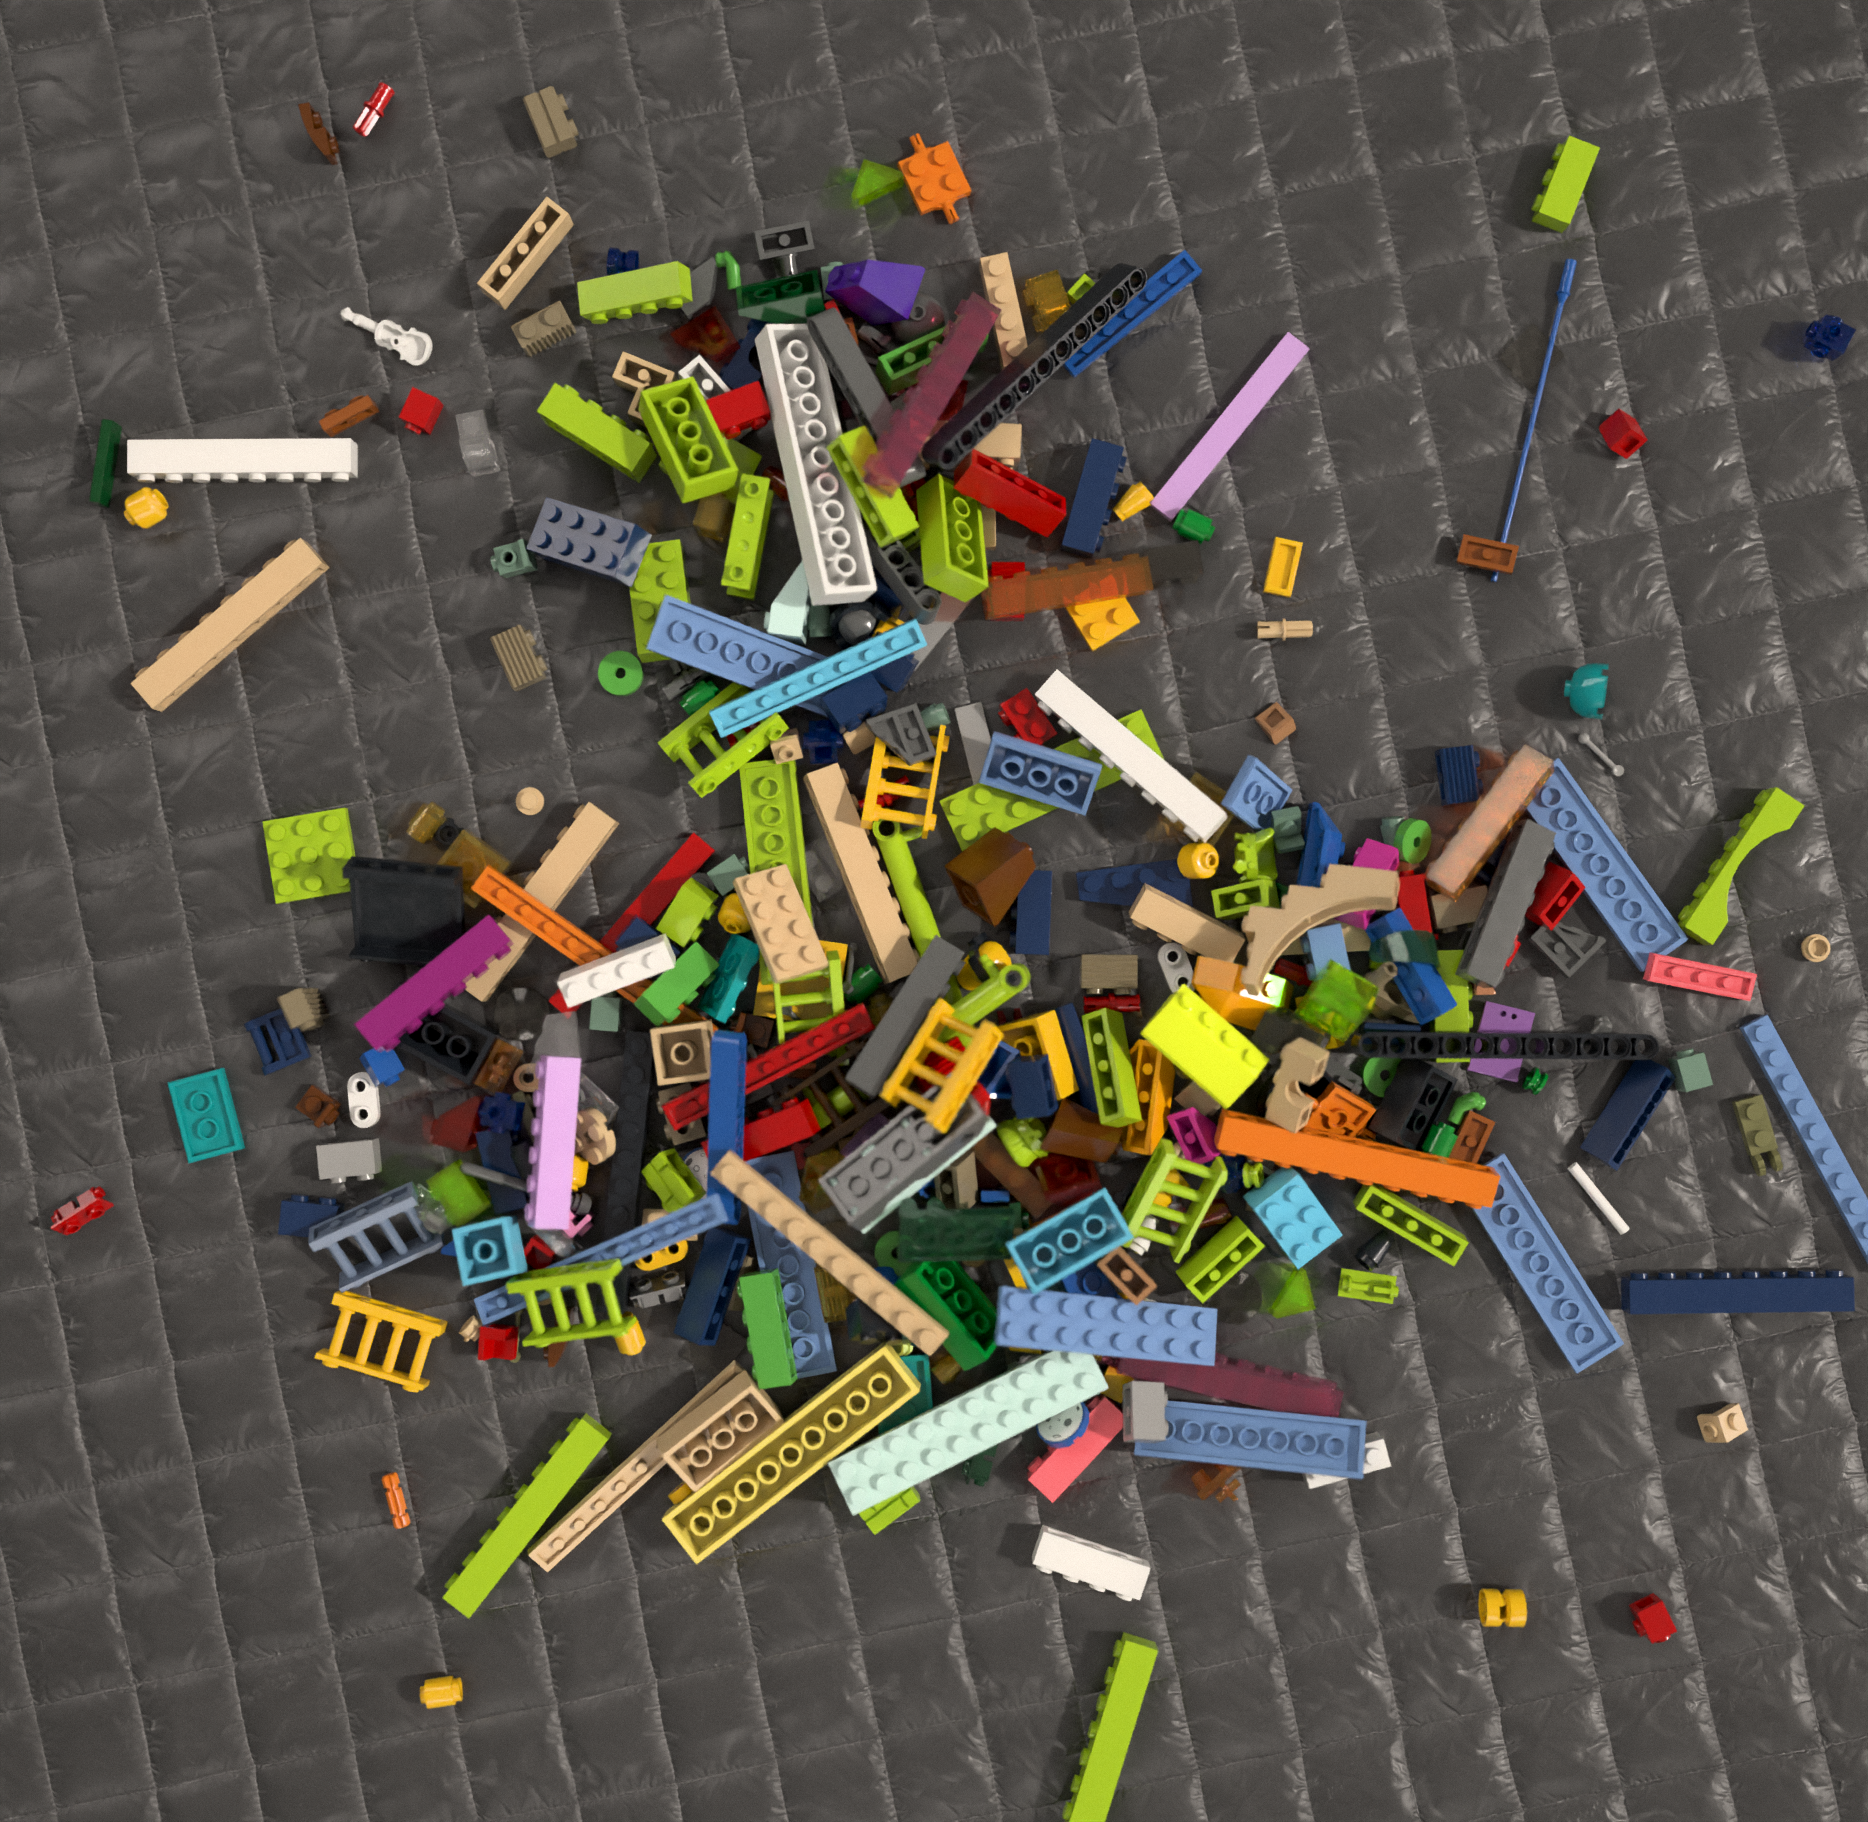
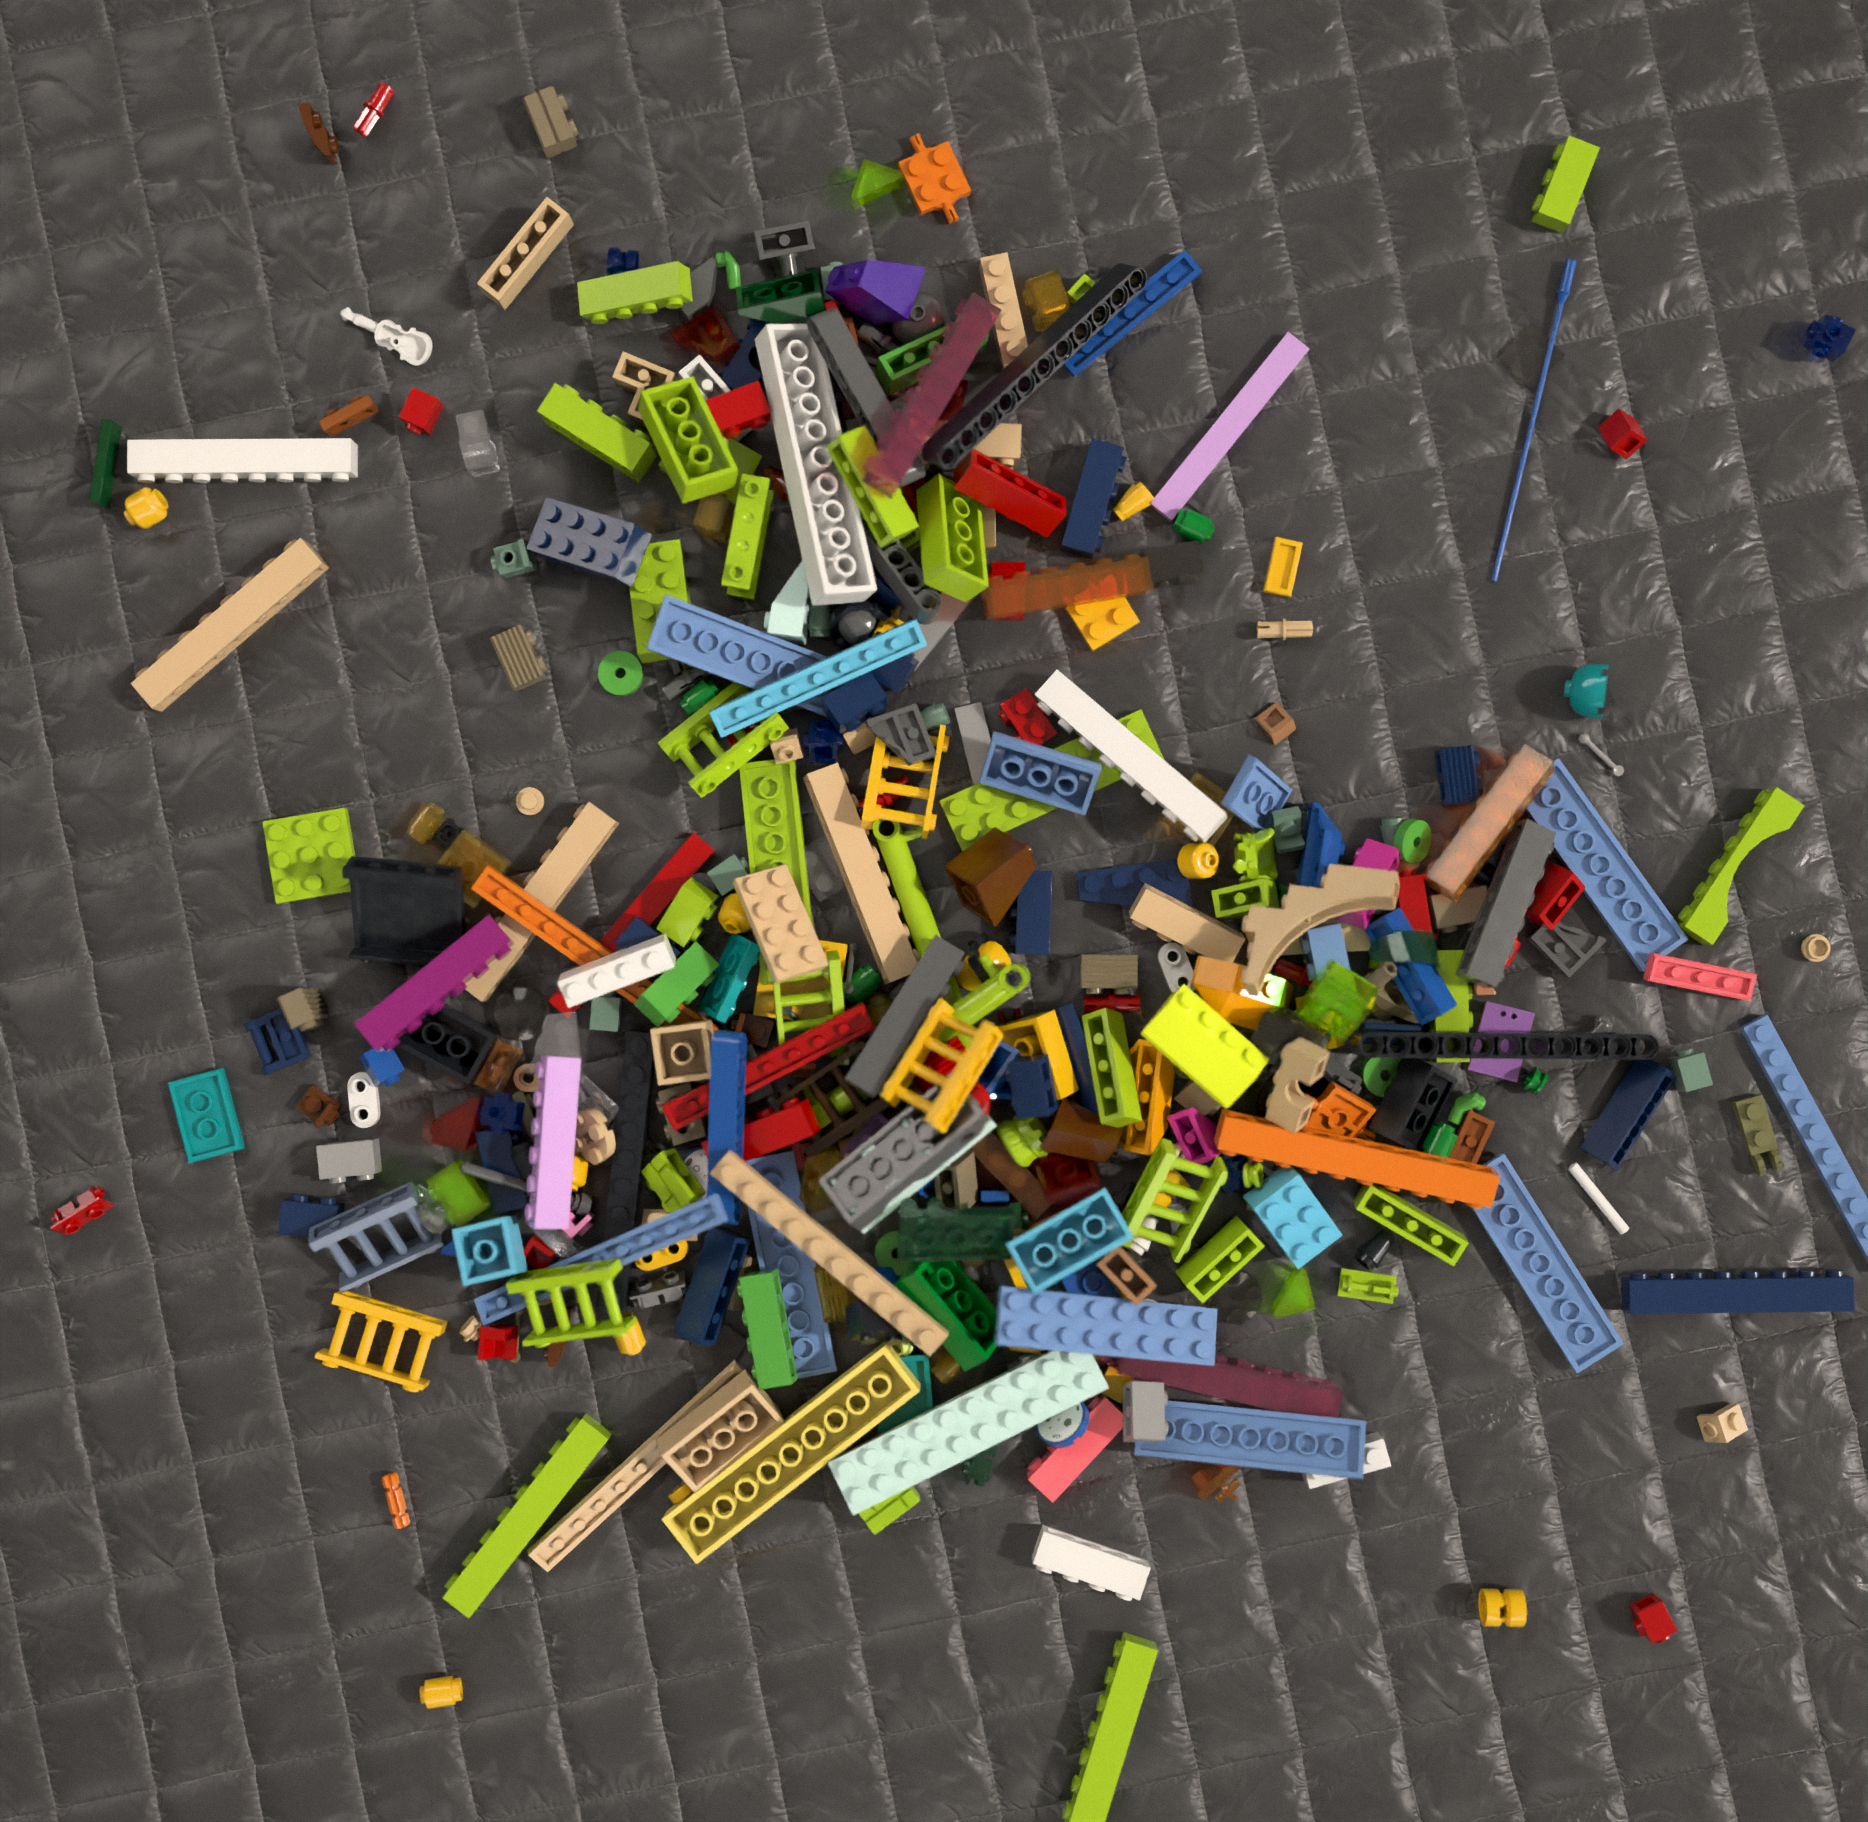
dark tan brick [511,300,576,357] -> none
clear red cone [1197,1197,1232,1230] -> none
dark orange plate [1456,534,1519,575] -> none

